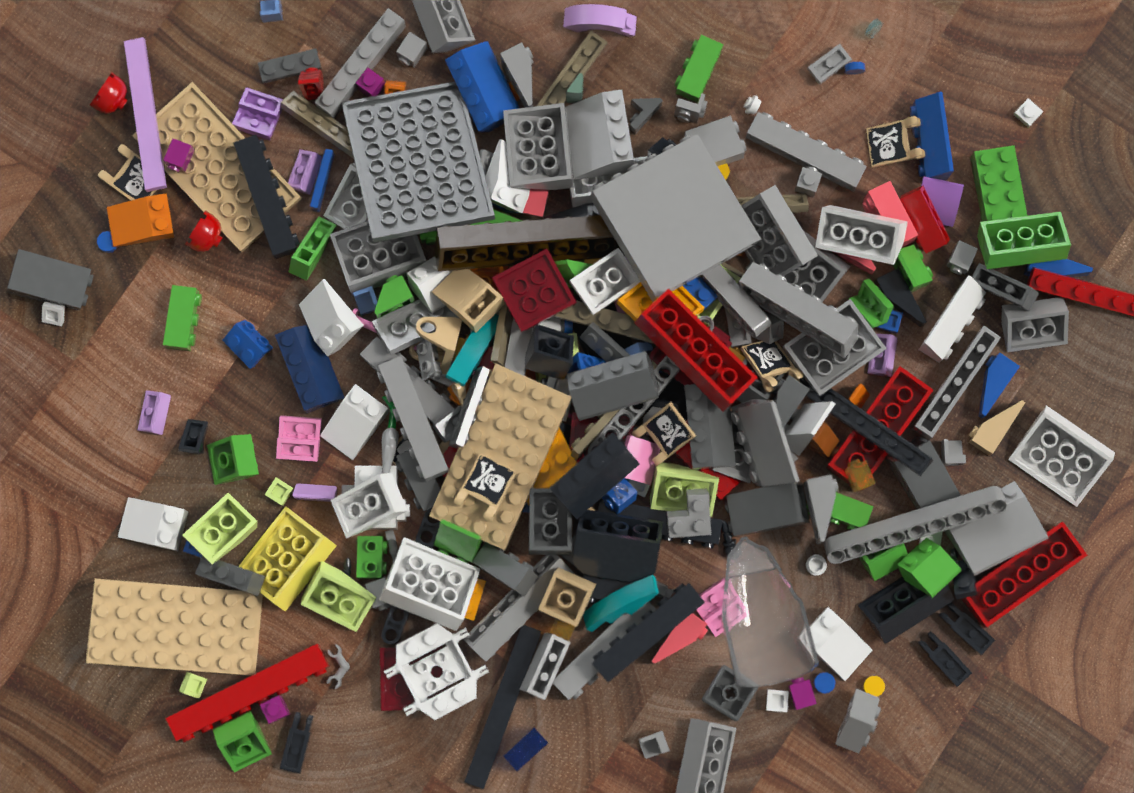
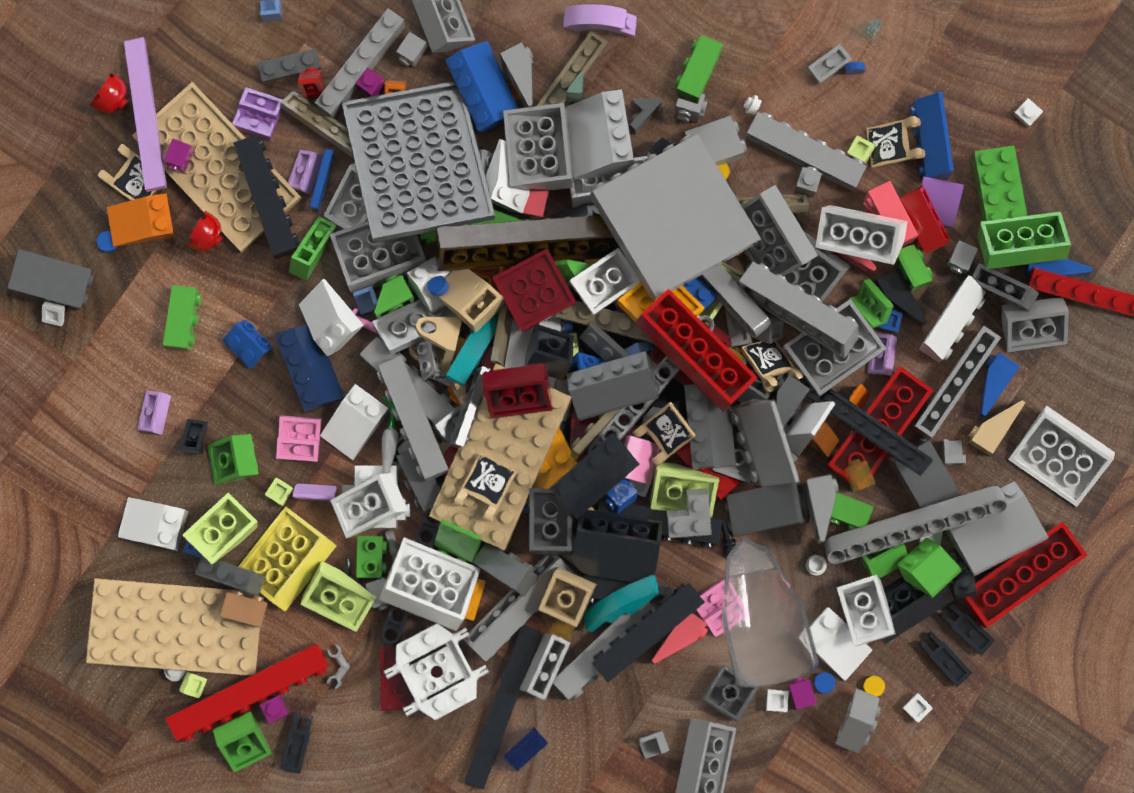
none -> white plate [164,669,186,681]
none -> medium nougat brick [220,590,267,628]
none -> blue tile [427,276,449,297]
none -> dark red slope [482,363,553,419]
none -> white slope [837,575,895,647]
none -> yellowish green plate [847,136,876,164]
none -> white plate [903,693,933,723]

